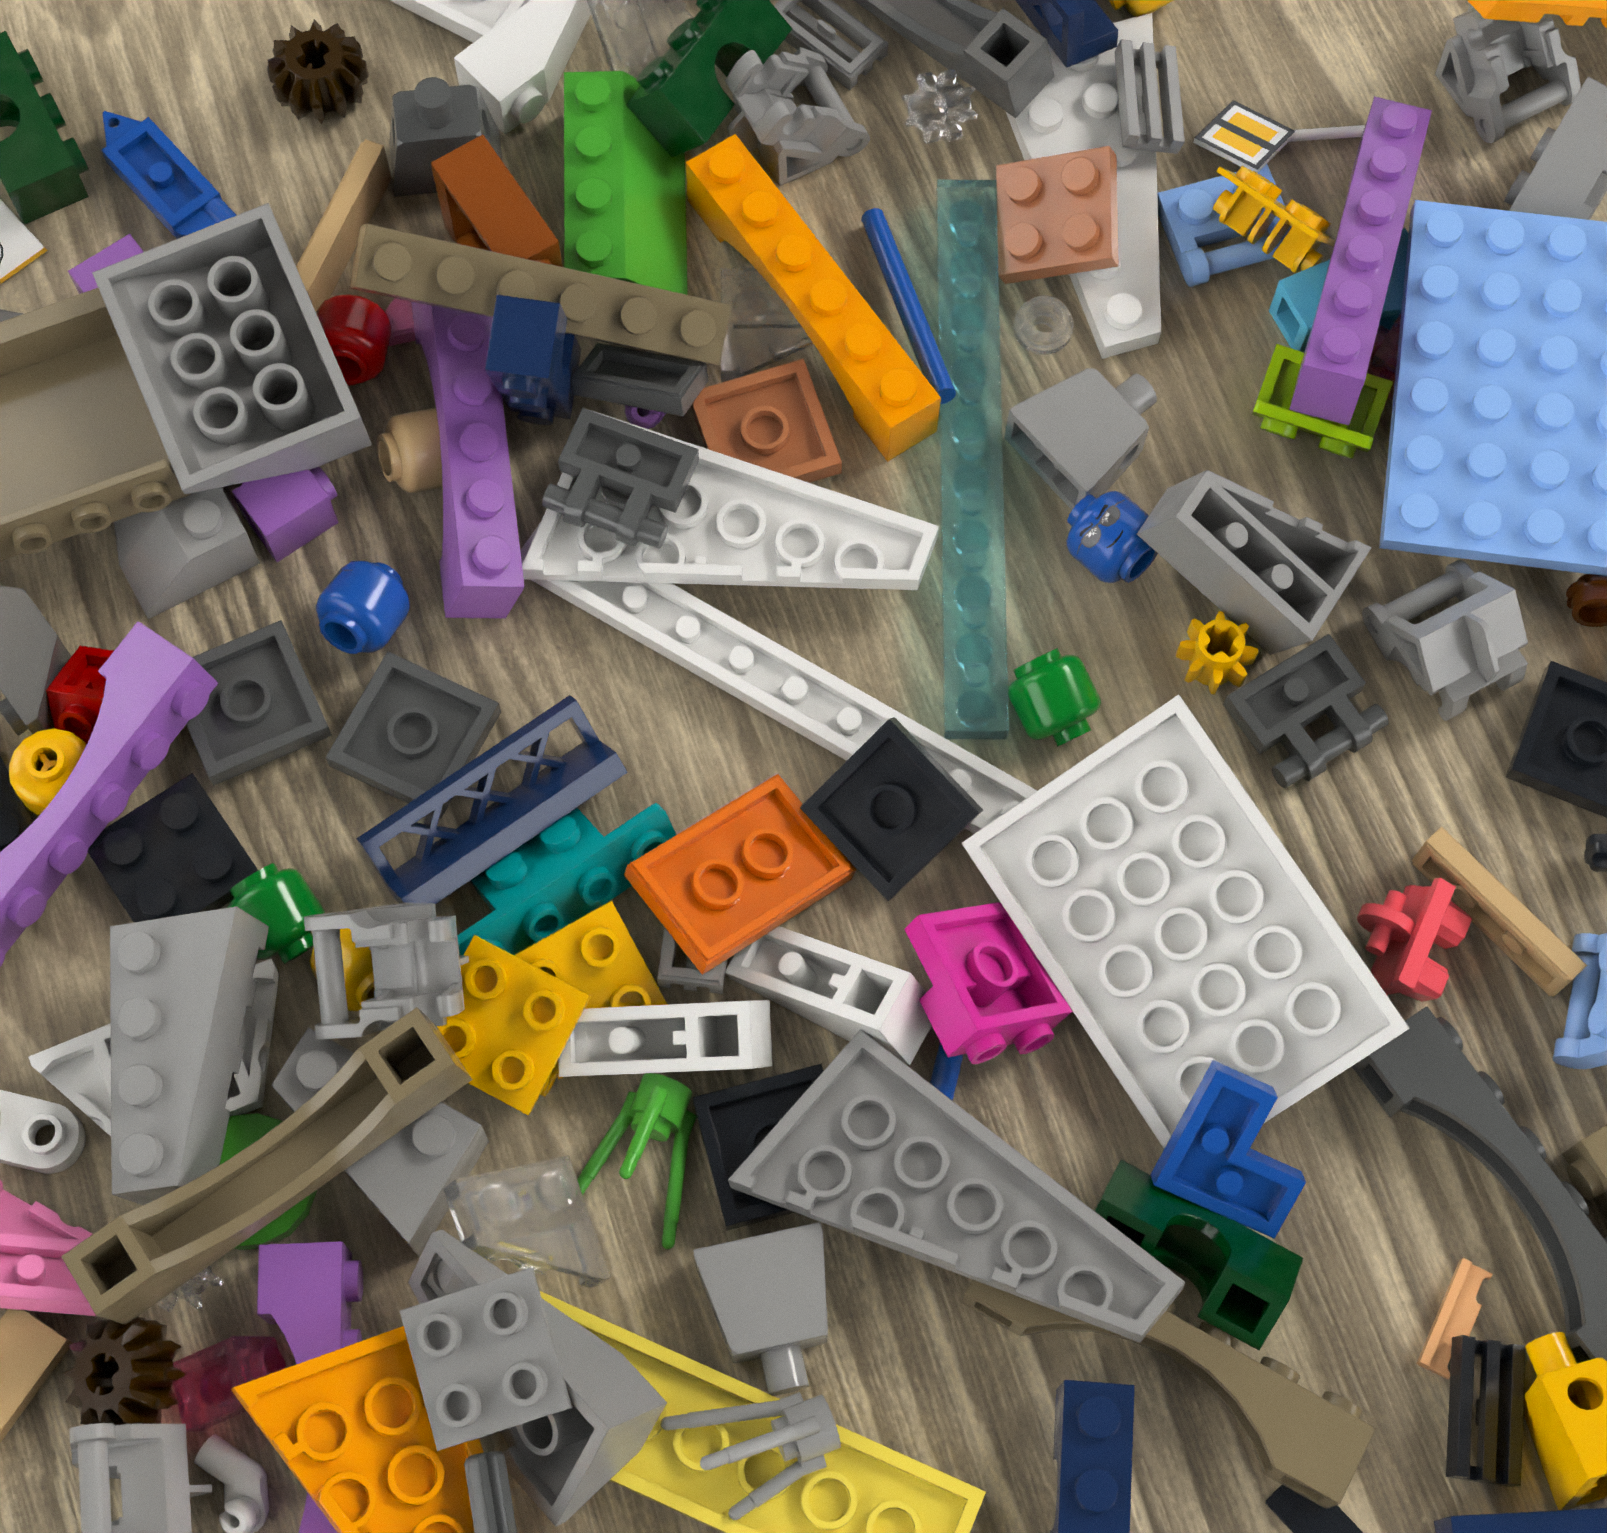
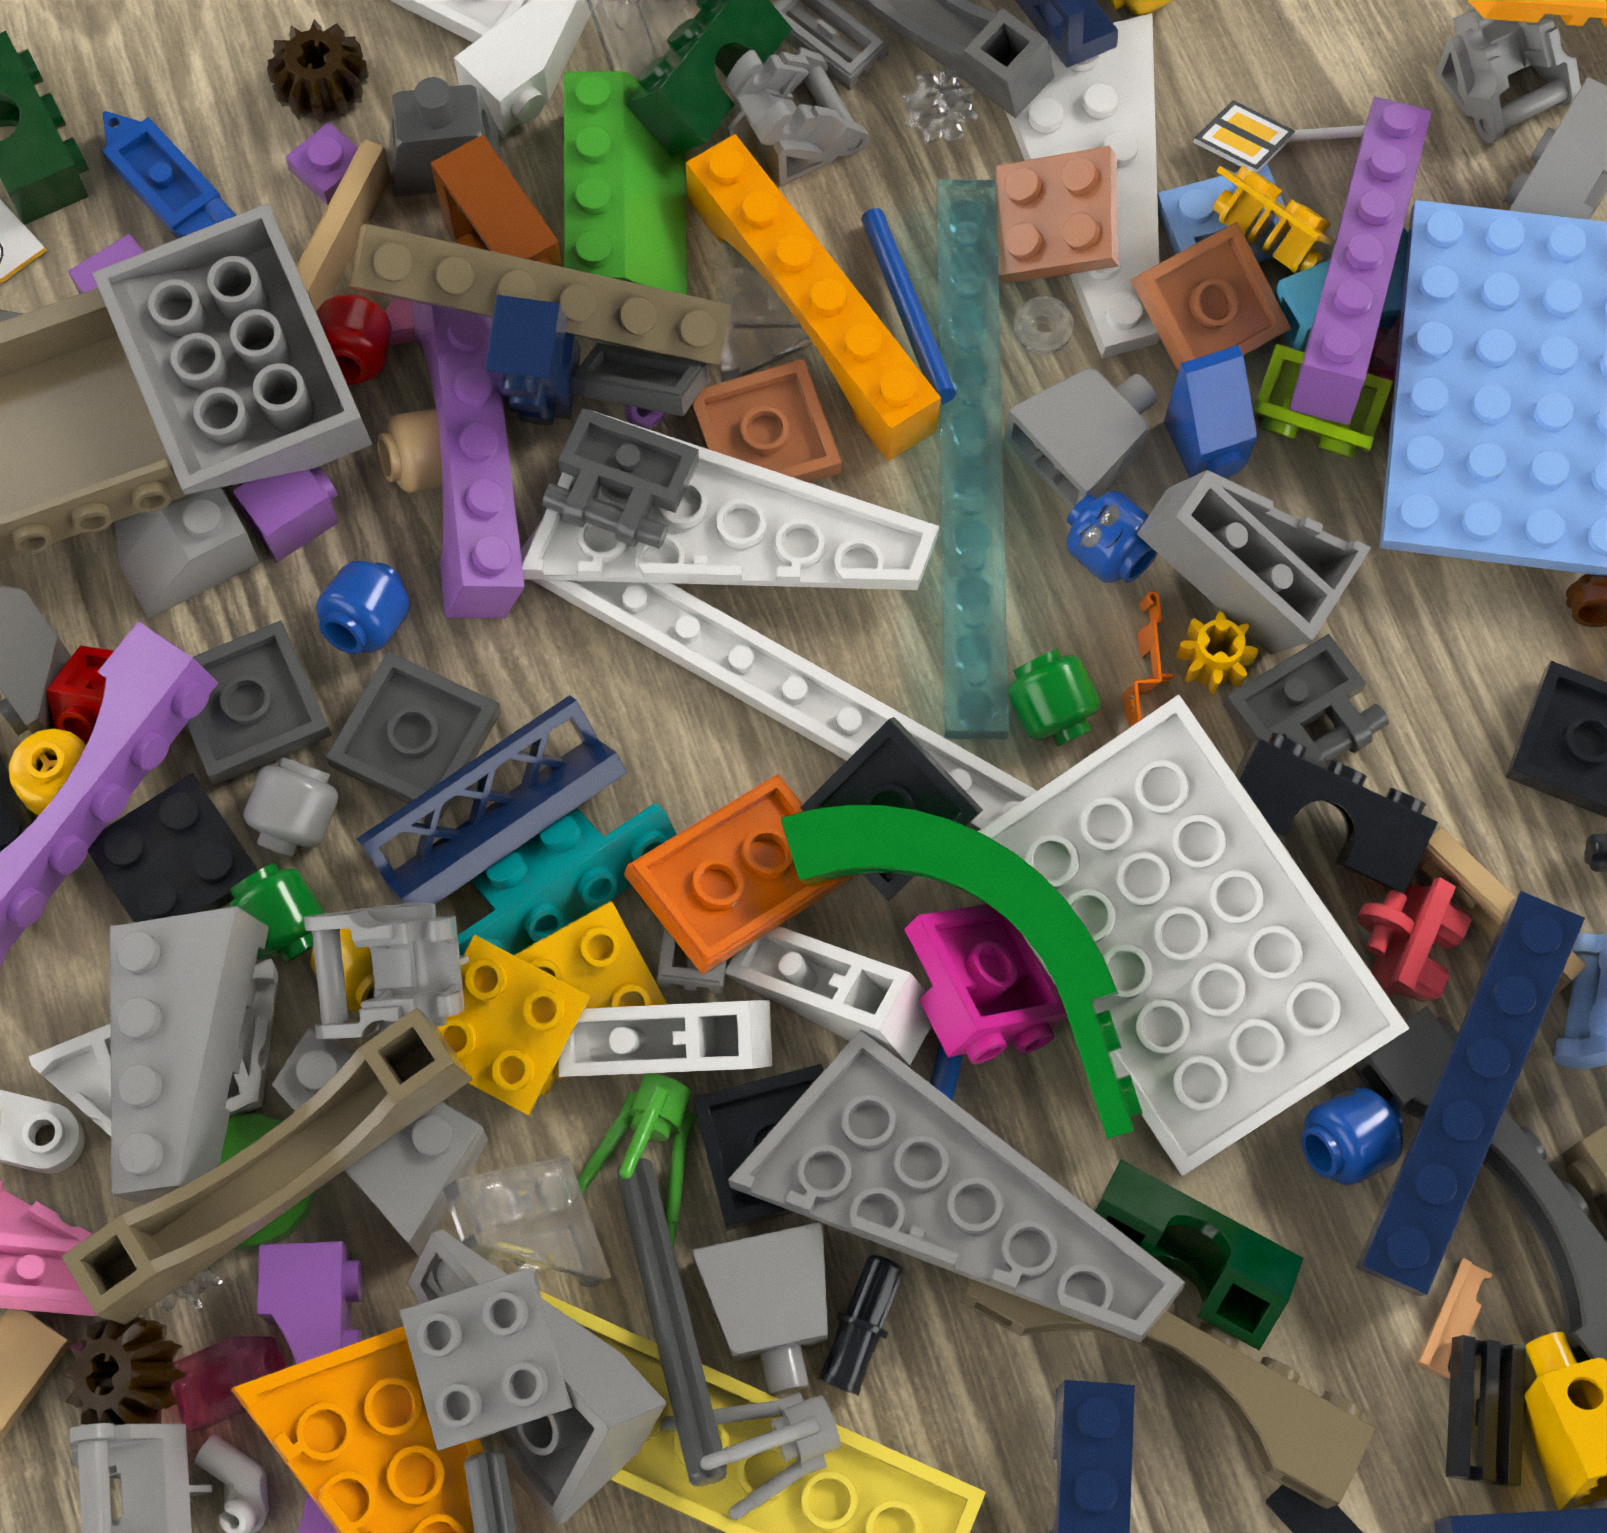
light grey tile [1114,39,1185,154] -> none
blue plate [1150,1060,1306,1239] -> none
light grey piece [1362,560,1528,721] -> none
none -> light grey head [243,757,338,857]
none -> medium lavender plate [285,122,358,205]
none -> dark grey axle [617,1158,727,1487]
none -> green arch [780,805,1143,1139]
none -> black axle [818,1255,904,1396]
none -> orange piece [1122,591,1174,728]
none -> nougat plate [1130,222,1292,372]
none -> slope [1164,345,1257,478]
none -> black arch [1235,732,1438,893]
none -> blue head [1301,1086,1404,1186]
none -> dark blue arch [1355,891,1585,1296]

